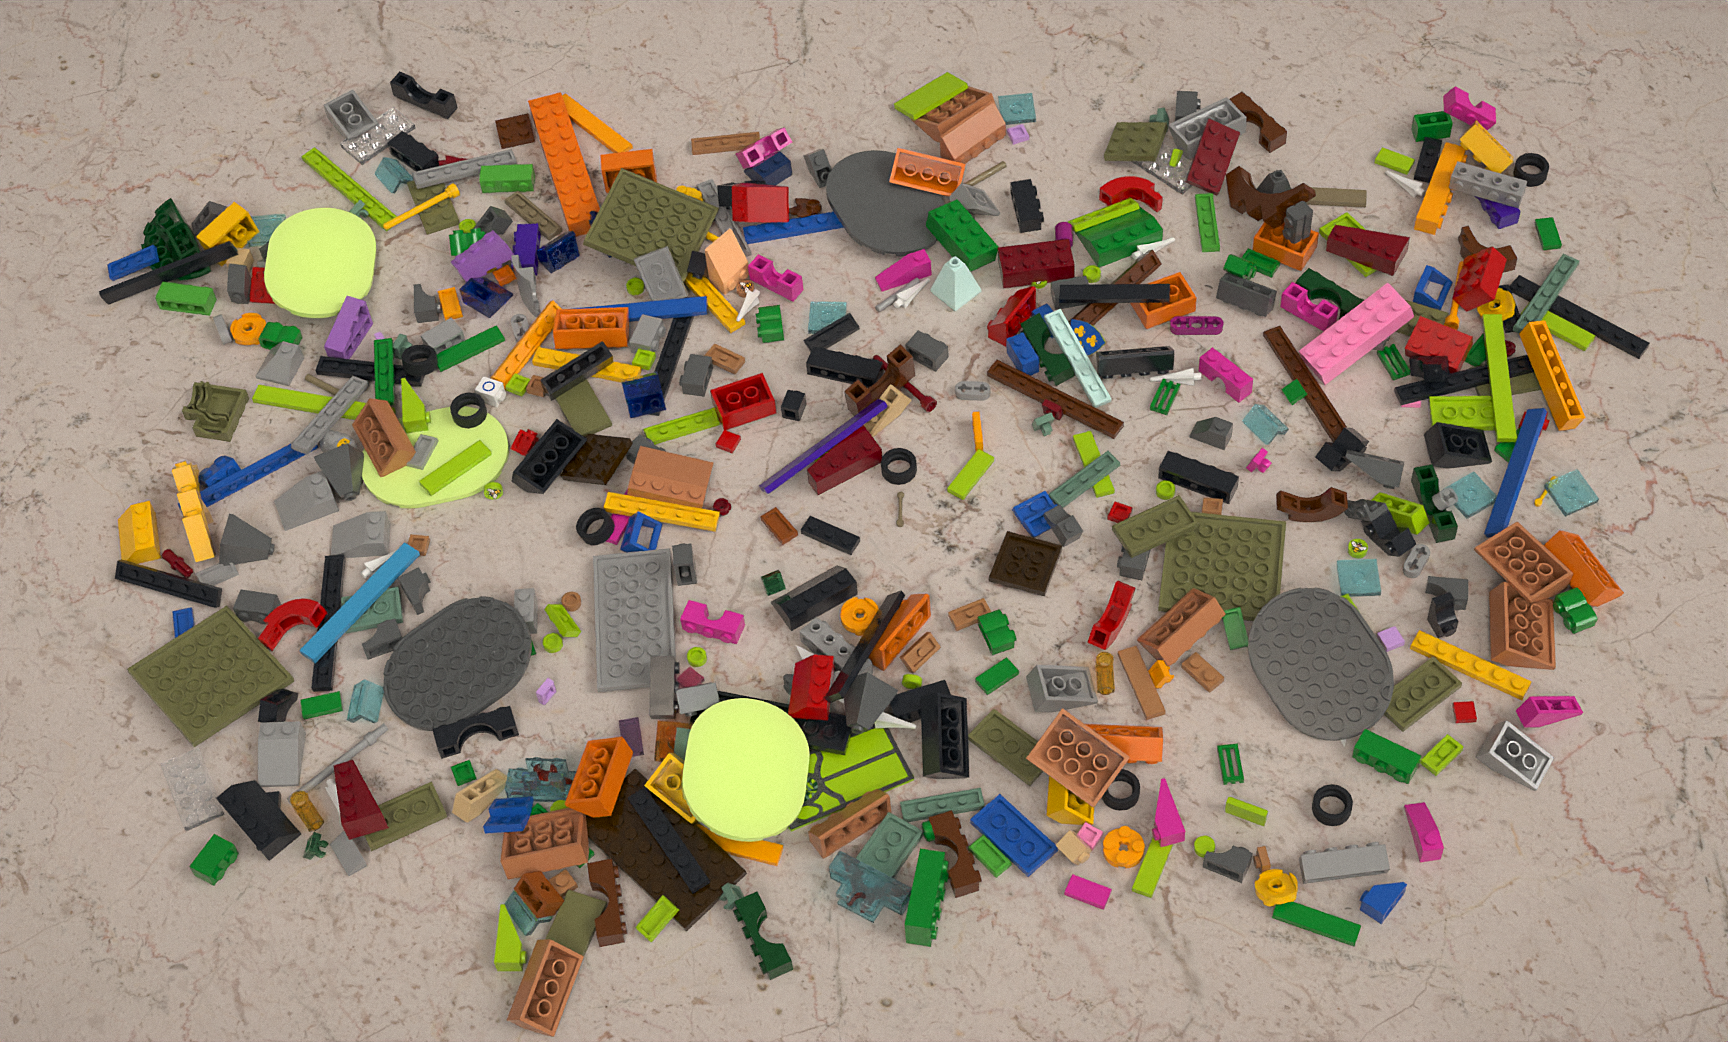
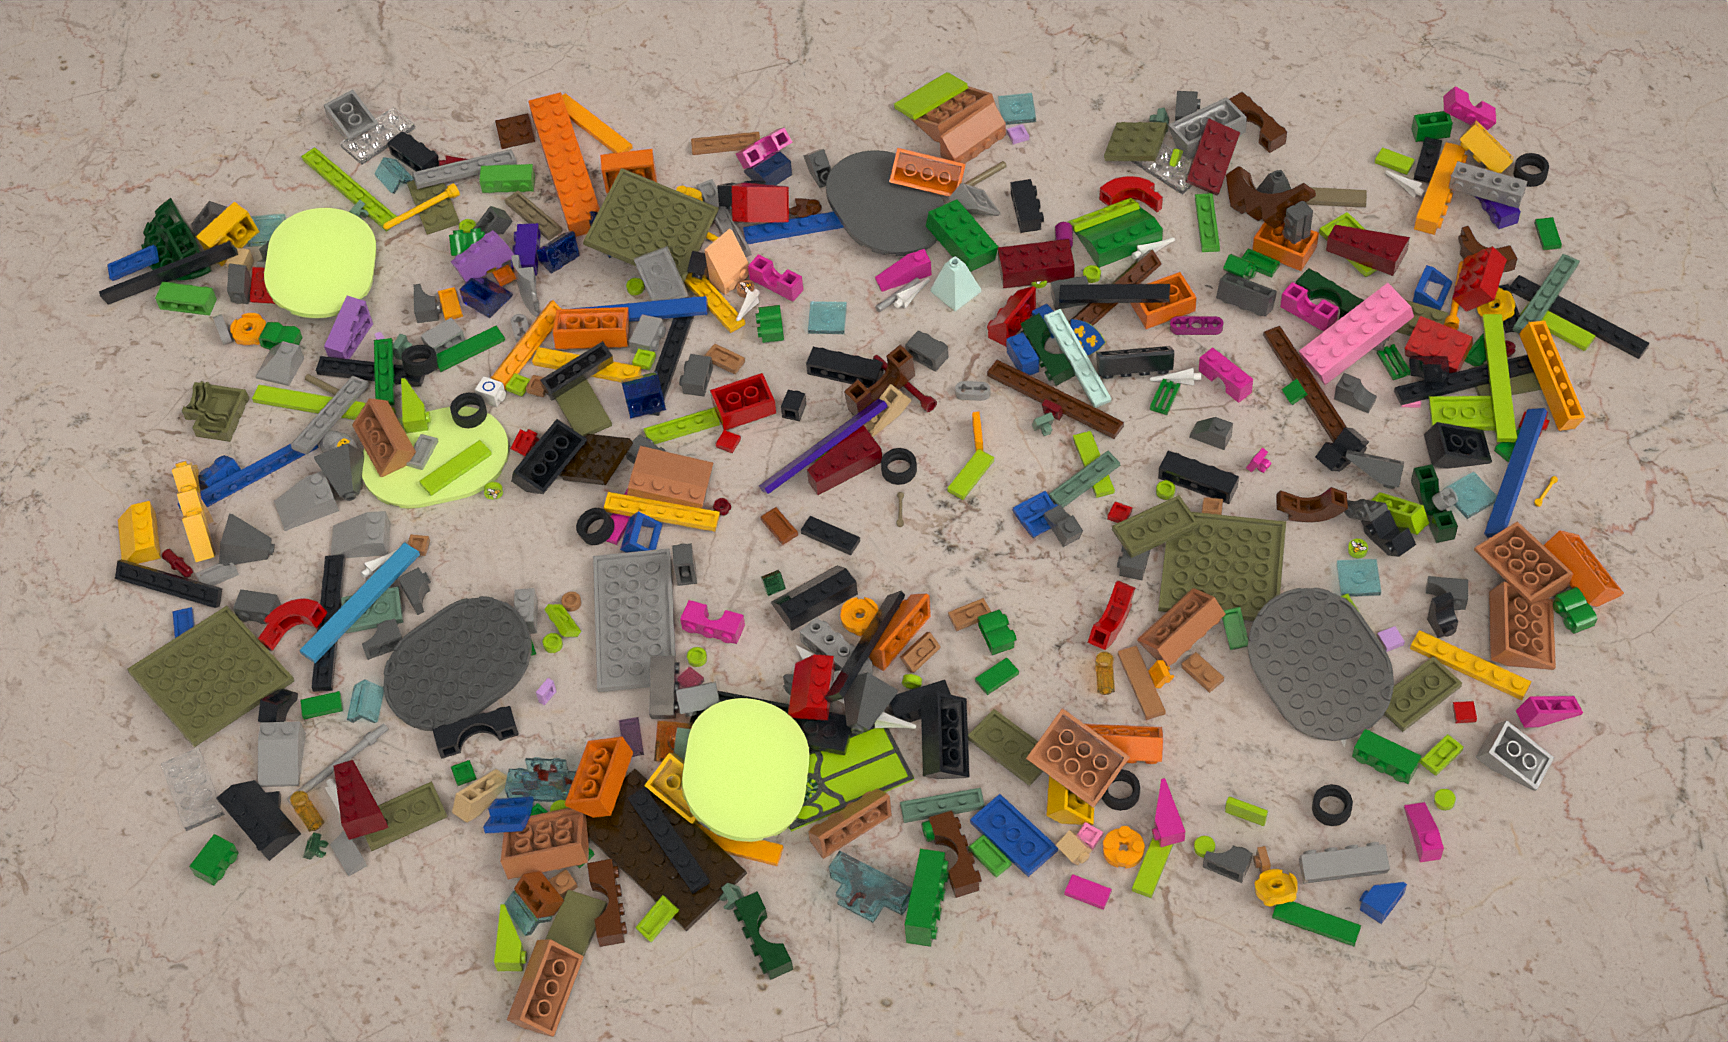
black arch [390,71,458,119] -> none
black tile [803,313,860,352] -> none
sand green plate [855,812,924,883] -> none
dark brown plate [989,531,1062,597] -> none
light grey slope [1026,665,1098,712] -> none
green tile [1217,743,1244,785] -> none
clear light blue panel [1243,404,1289,445] -> none
light grey beam [1403,544,1430,578] -> none
clear light blue tile [1544,469,1599,517] -> none
none -> dark grey arch [1334,373,1377,413]
none -> lime tile [1434,789,1456,811]

